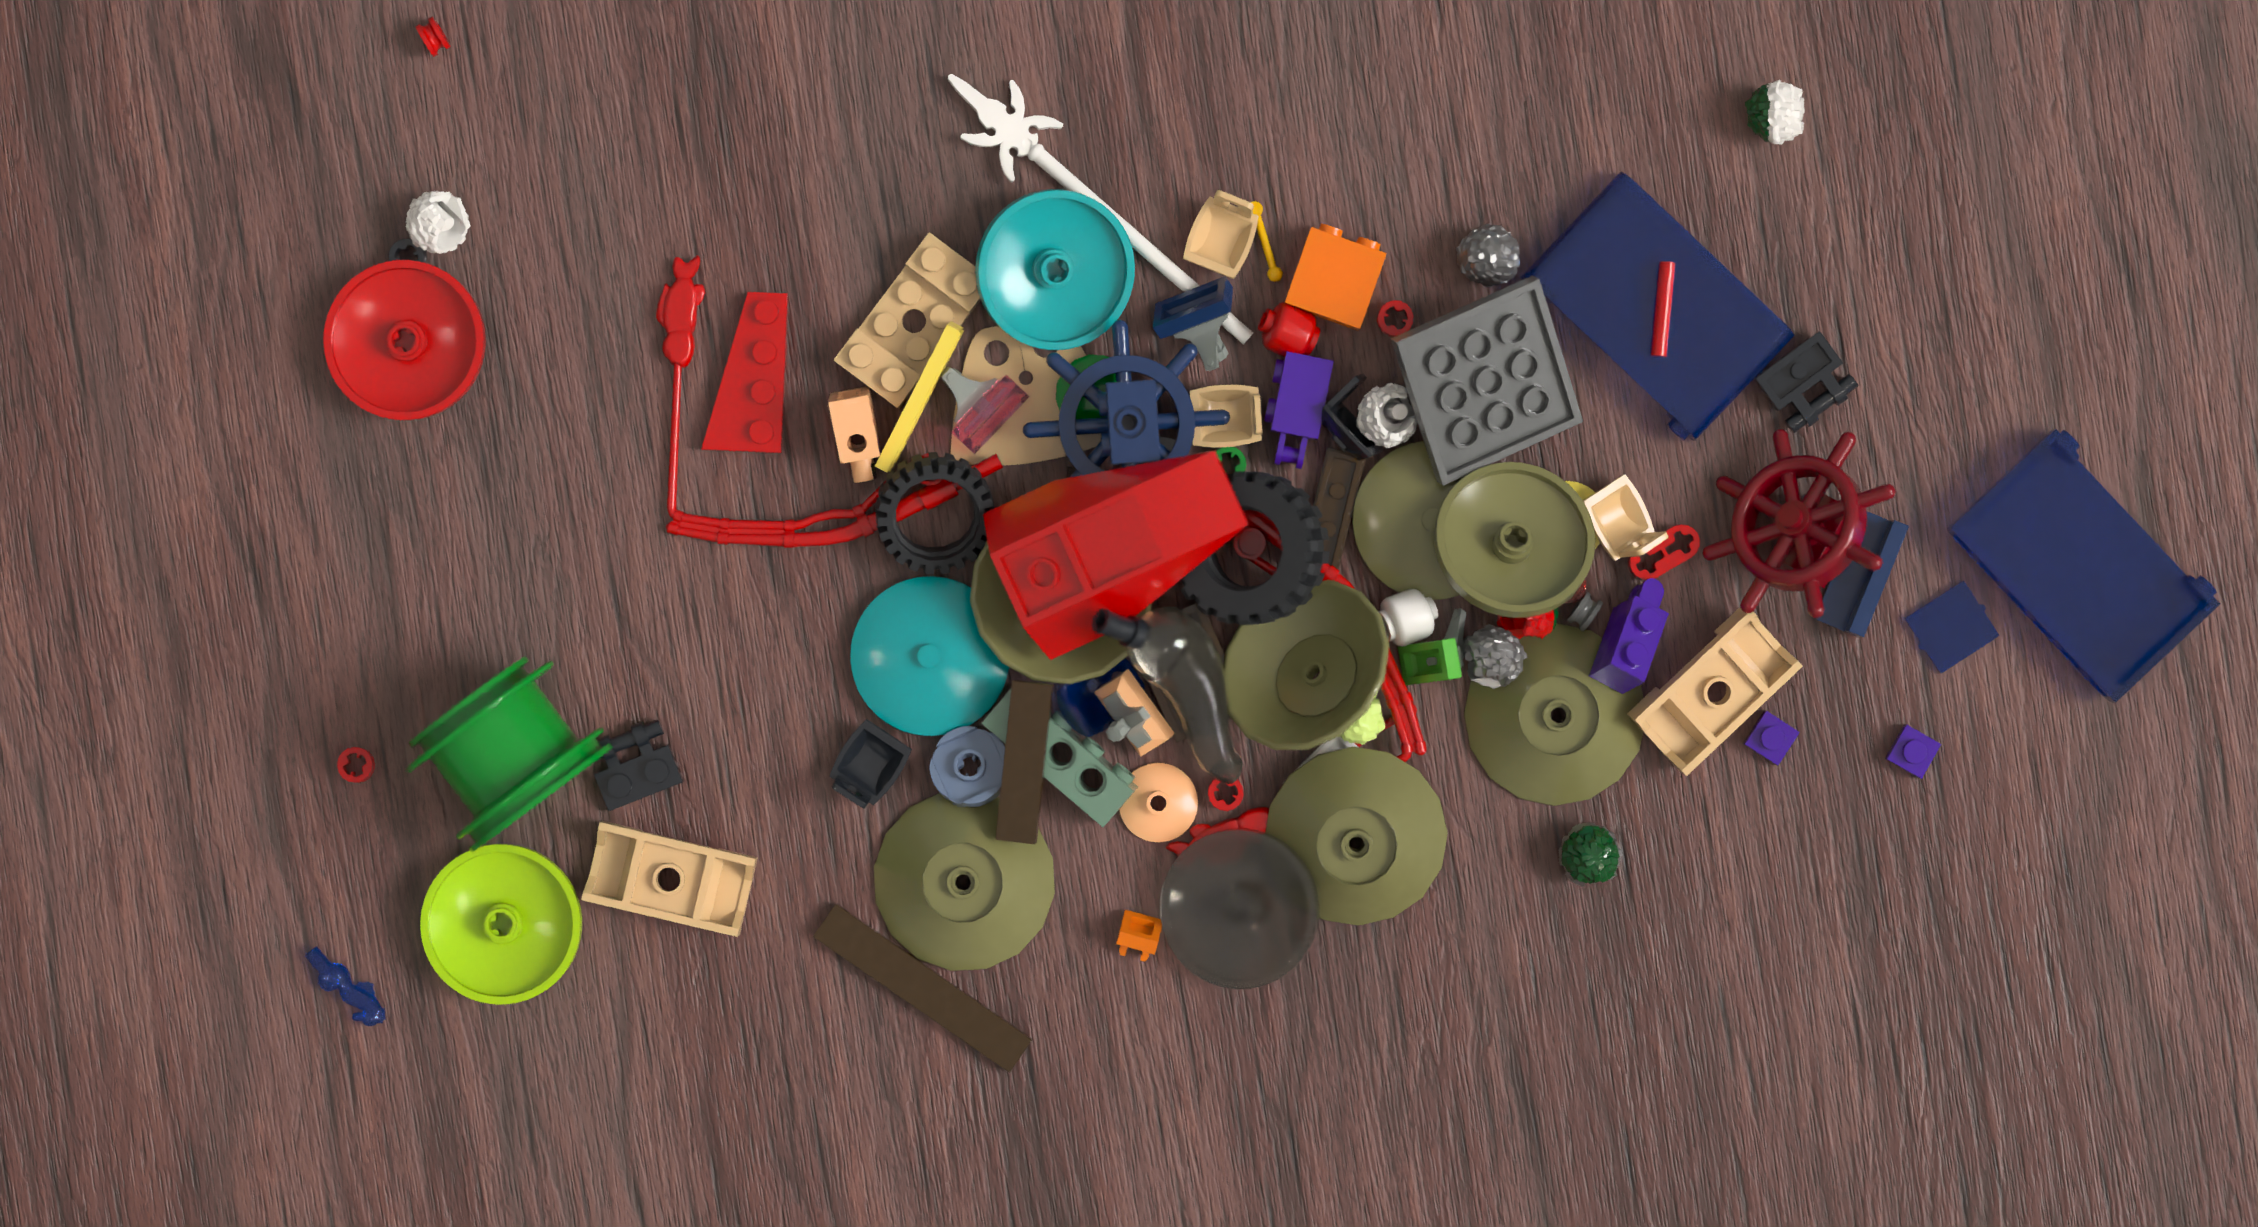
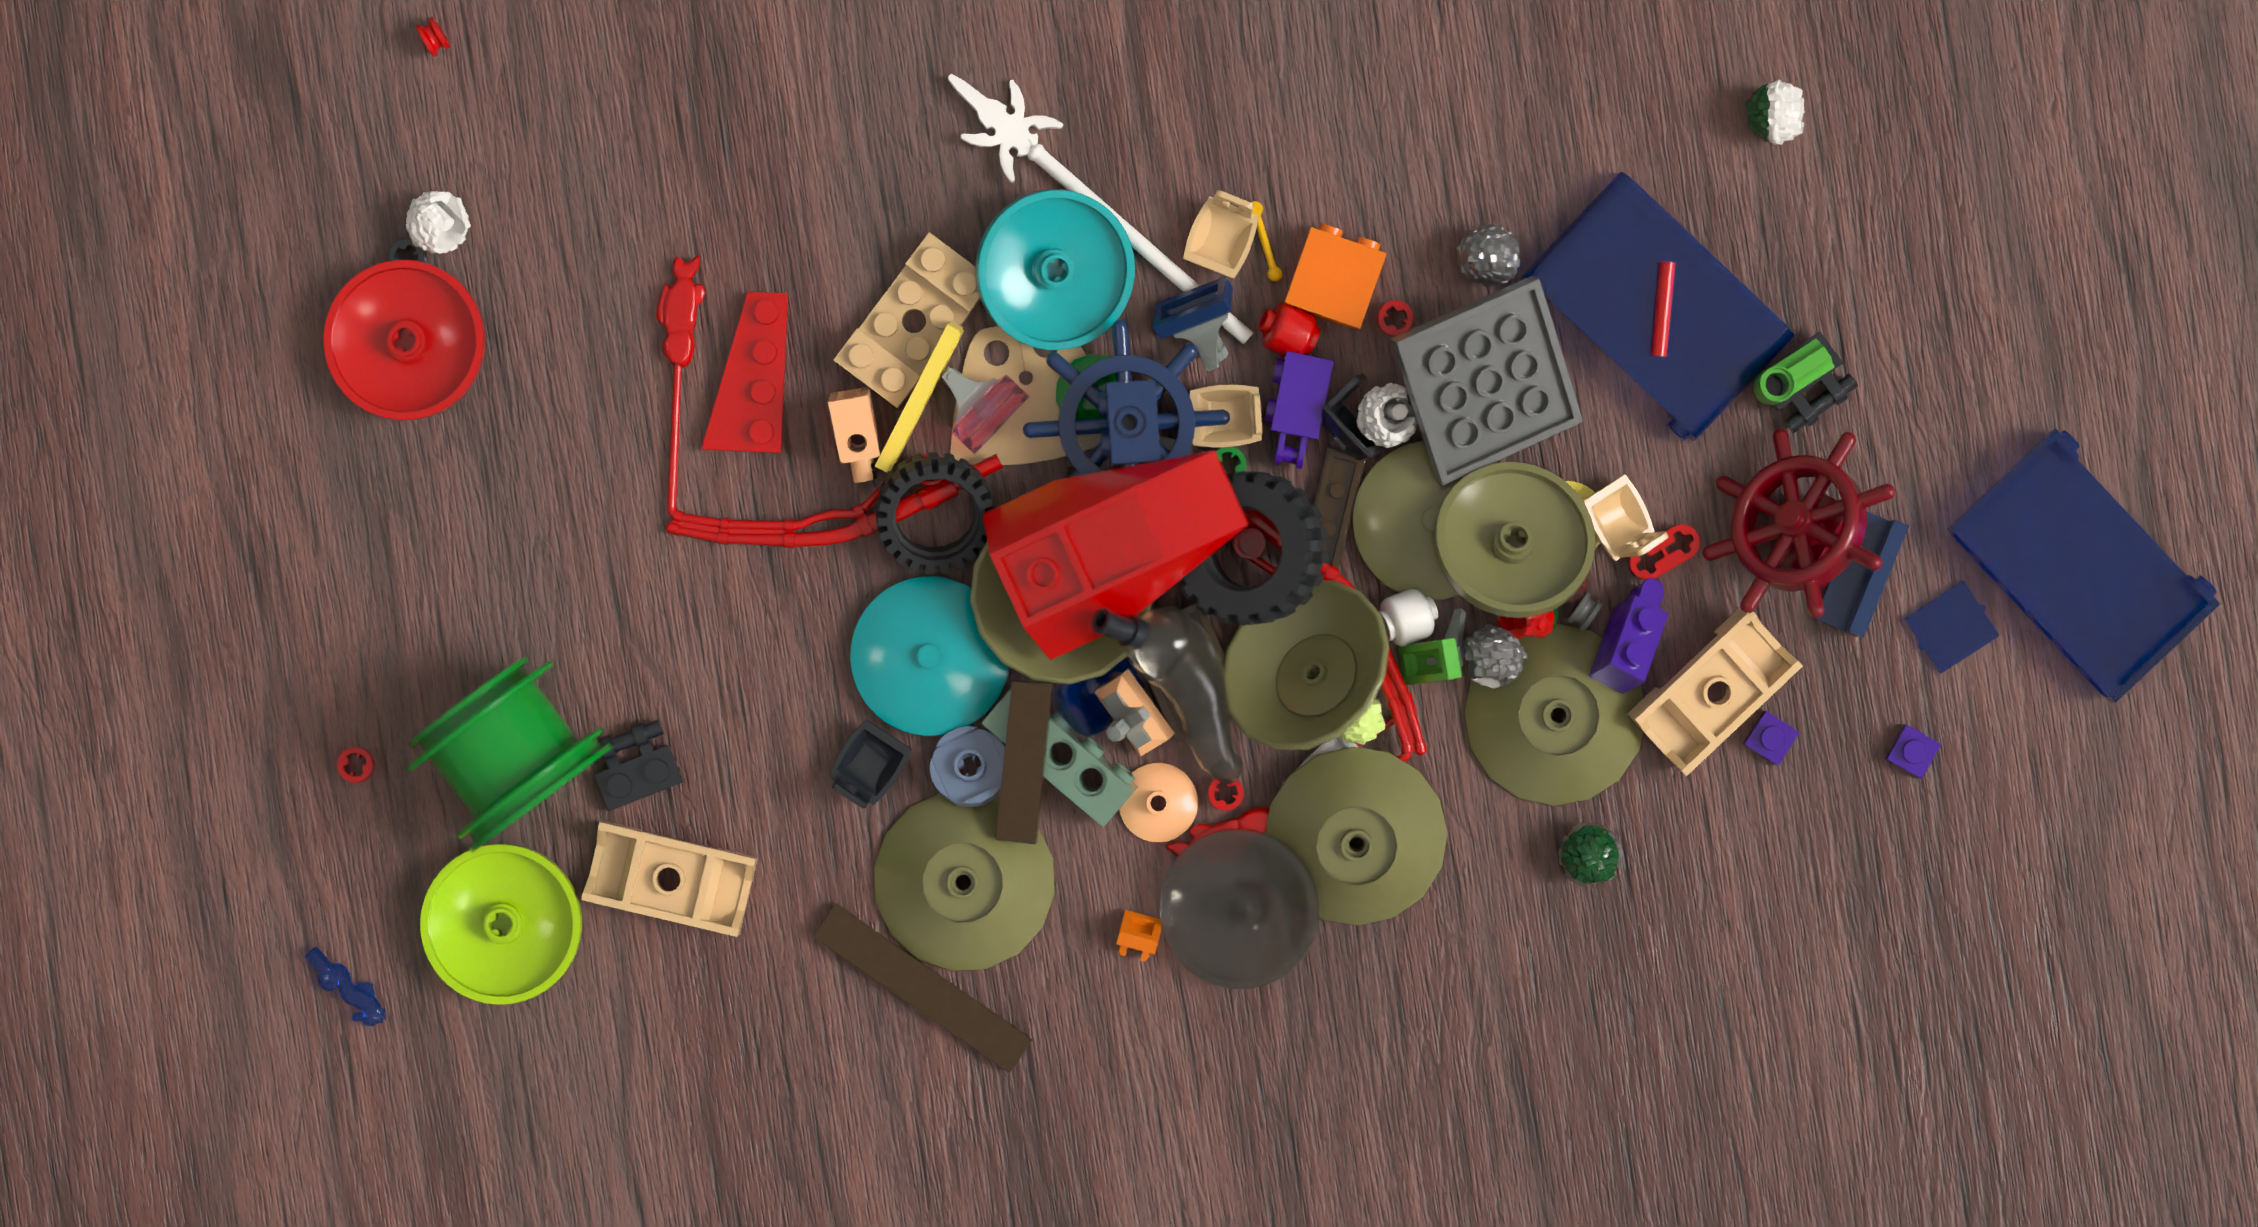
none -> bright green piece [1753,338,1835,405]

